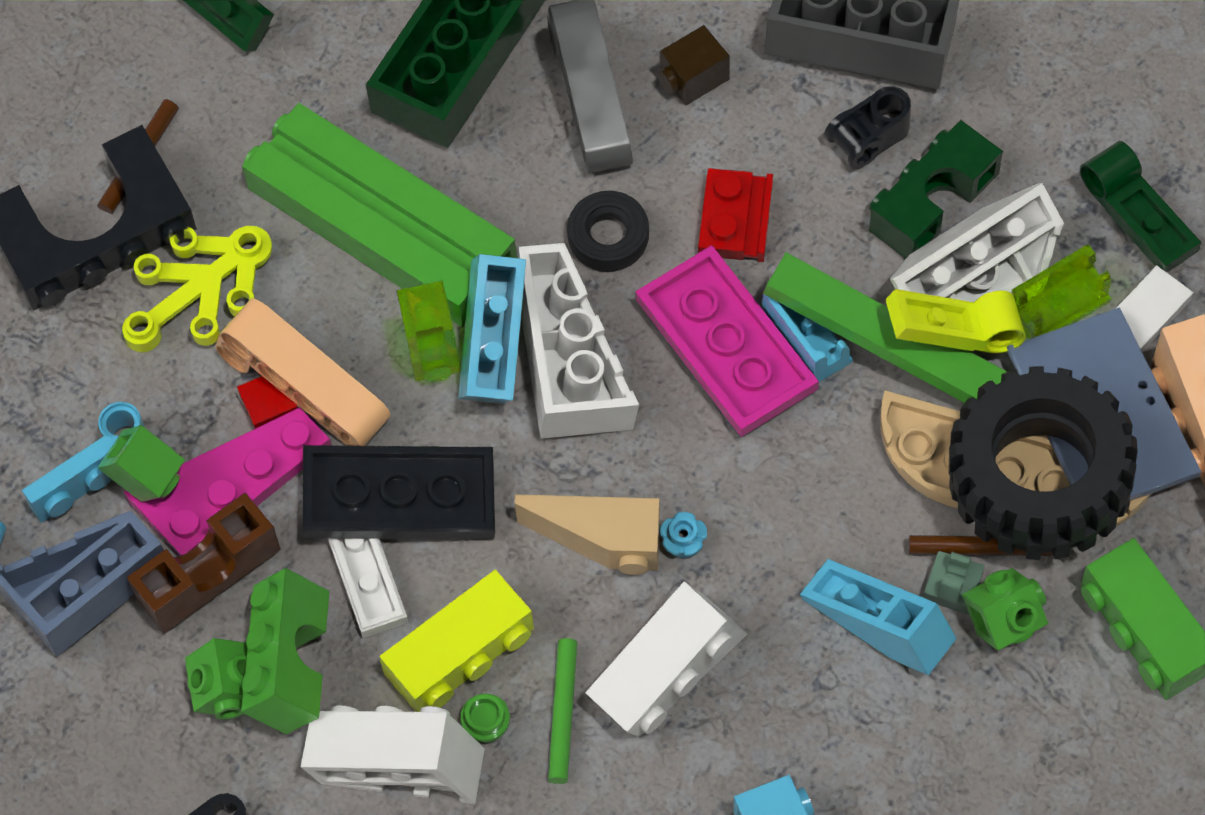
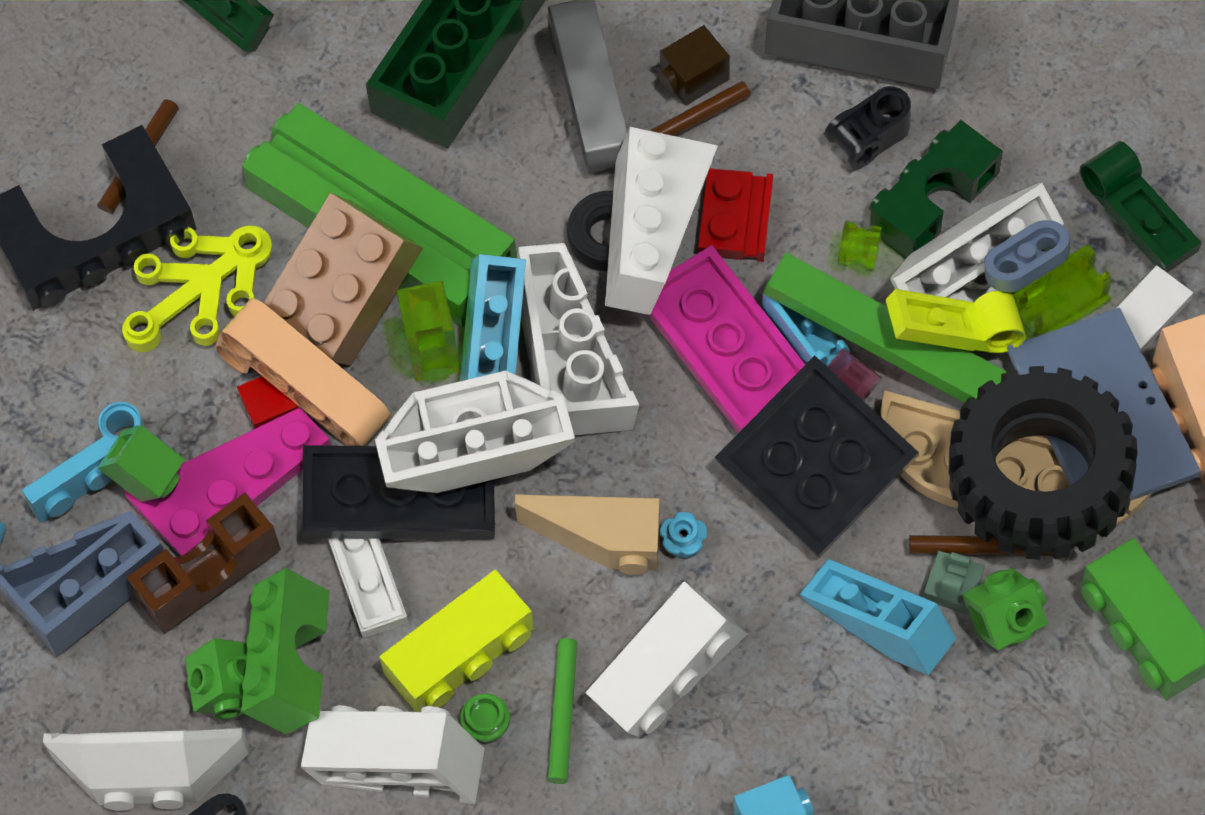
none -> white wedge [43,728,249,811]
none -> medium nougat brick [264,192,423,366]
none -> white wedge [375,371,575,493]
none -> white wedge [605,127,718,315]
none -> reddish brown bar [649,81,751,136]
none -> black plate [715,355,919,558]
none -> clear pink tile [828,348,882,402]
none -> clear neon green wheel [837,220,882,272]
none -> sand blue plate [984,220,1070,292]

